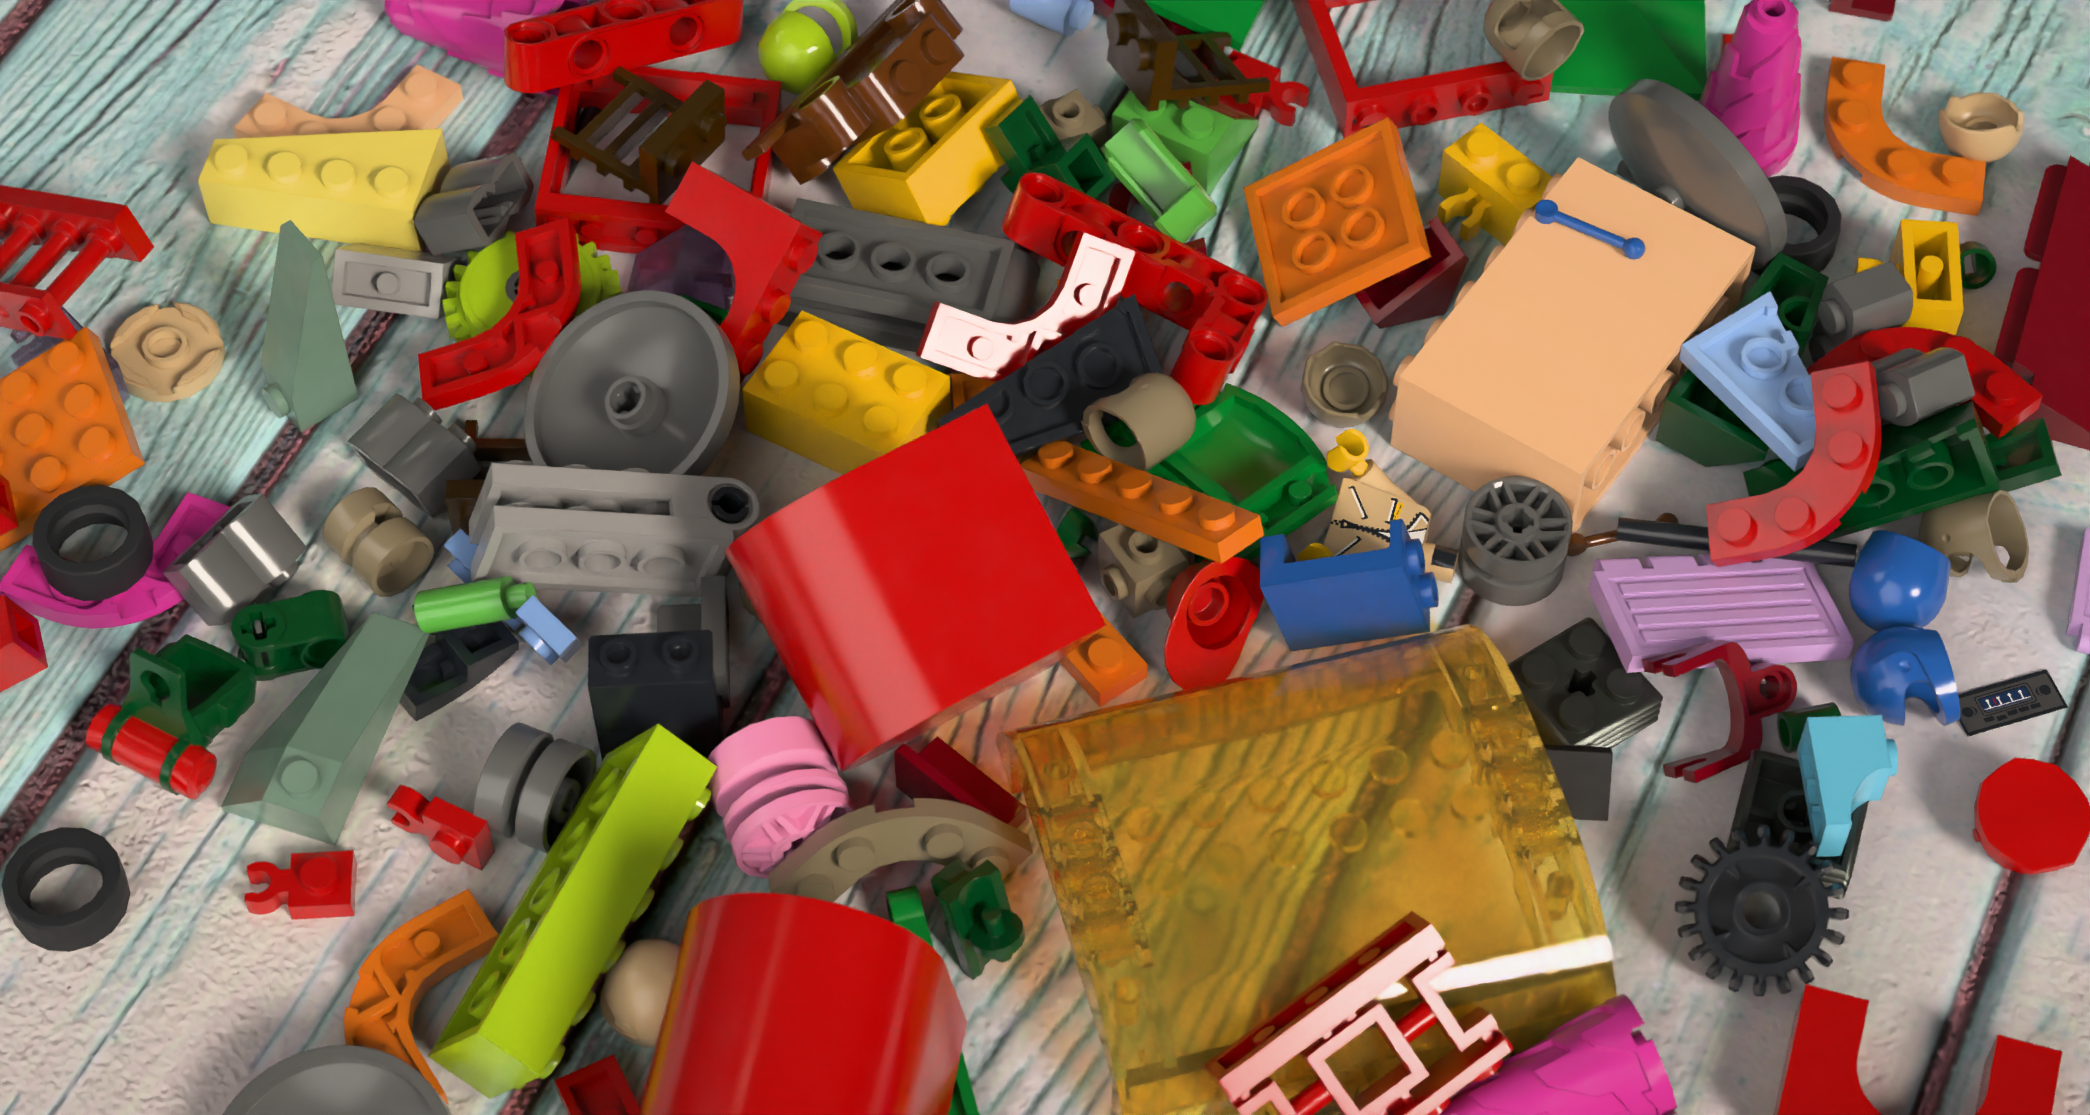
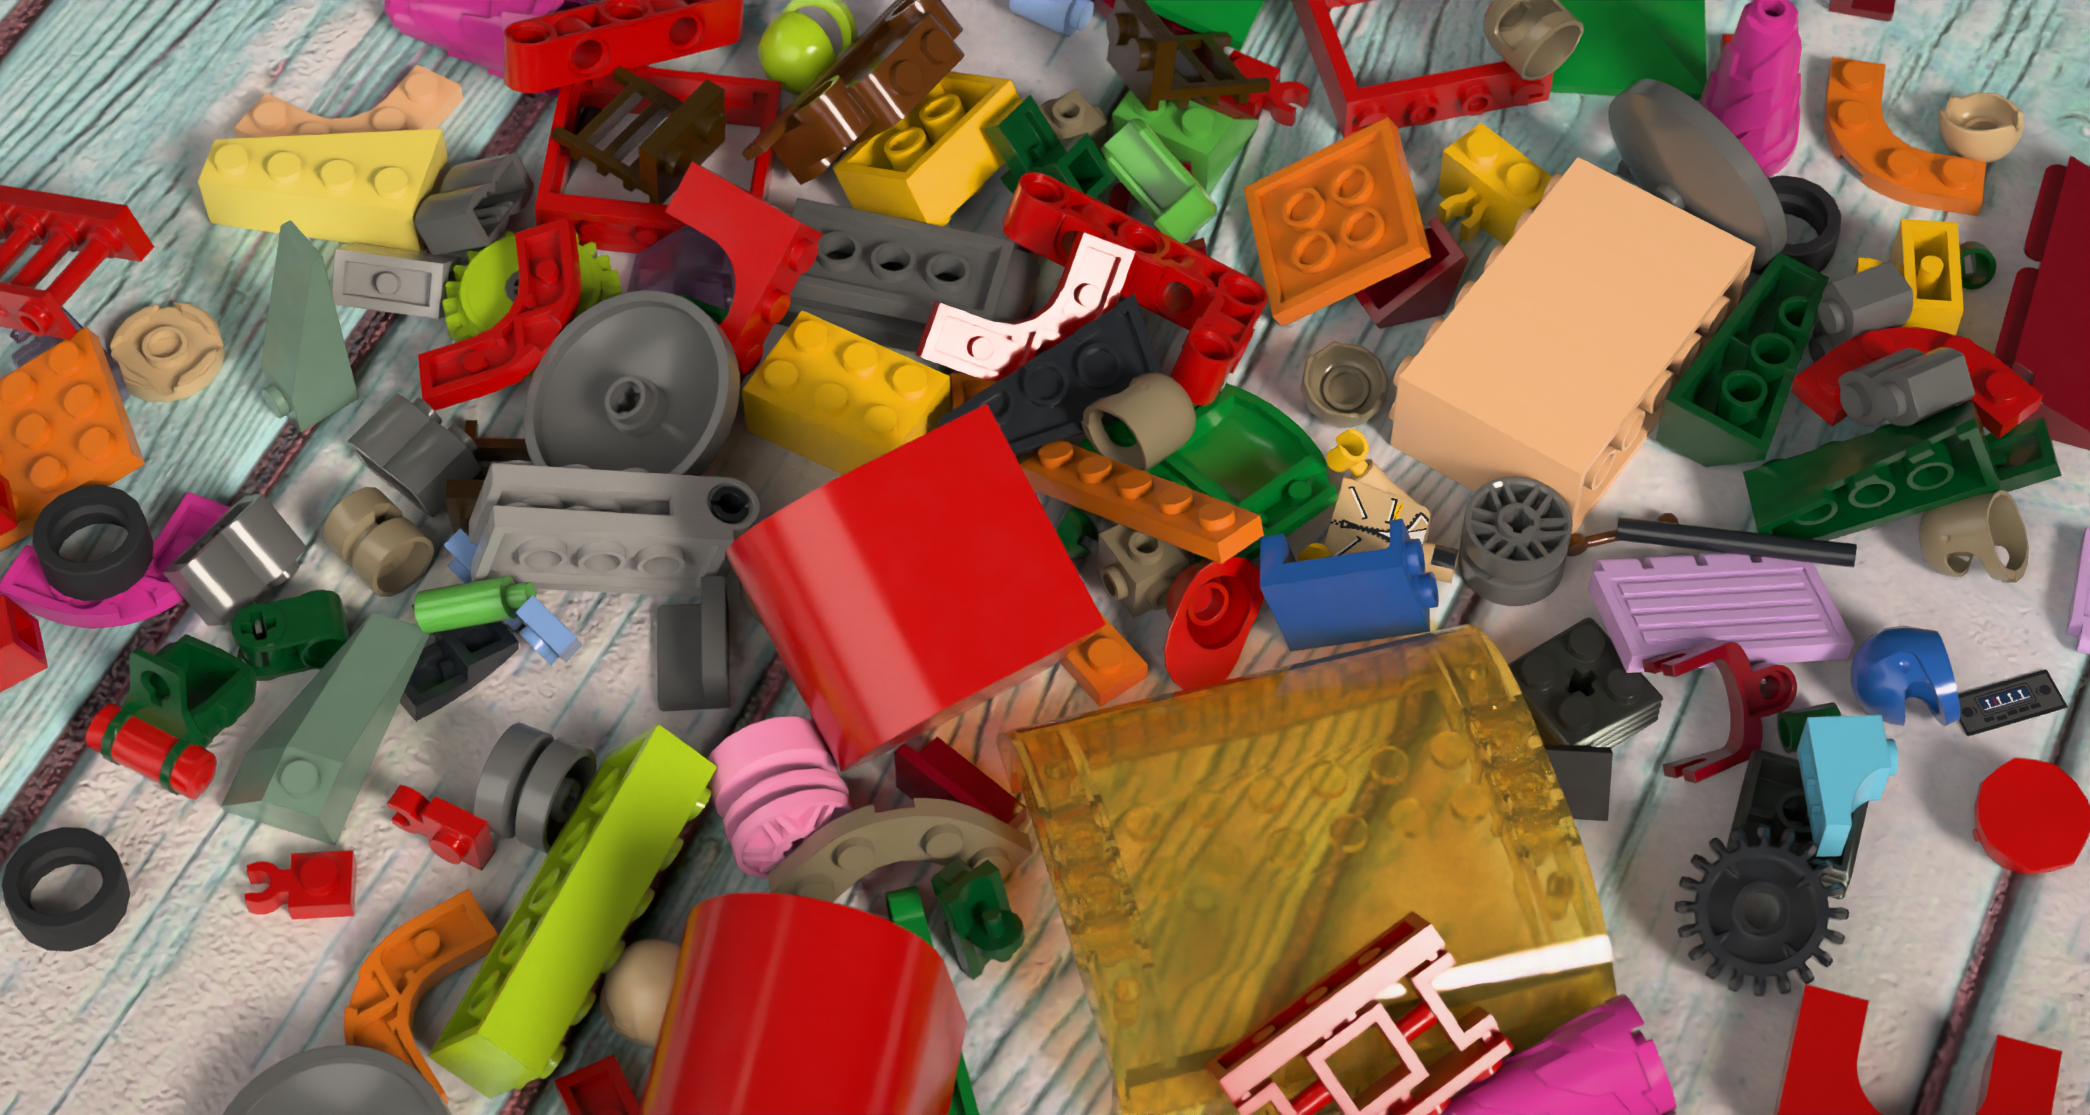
black panel [588,630,724,761] -> none
blue hinge [1535,200,1646,260] -> none
light blue wing [1679,292,1816,472] -> none
plate [1706,361,1882,567] -> none
blue helmet [1849,530,1951,632] -> none

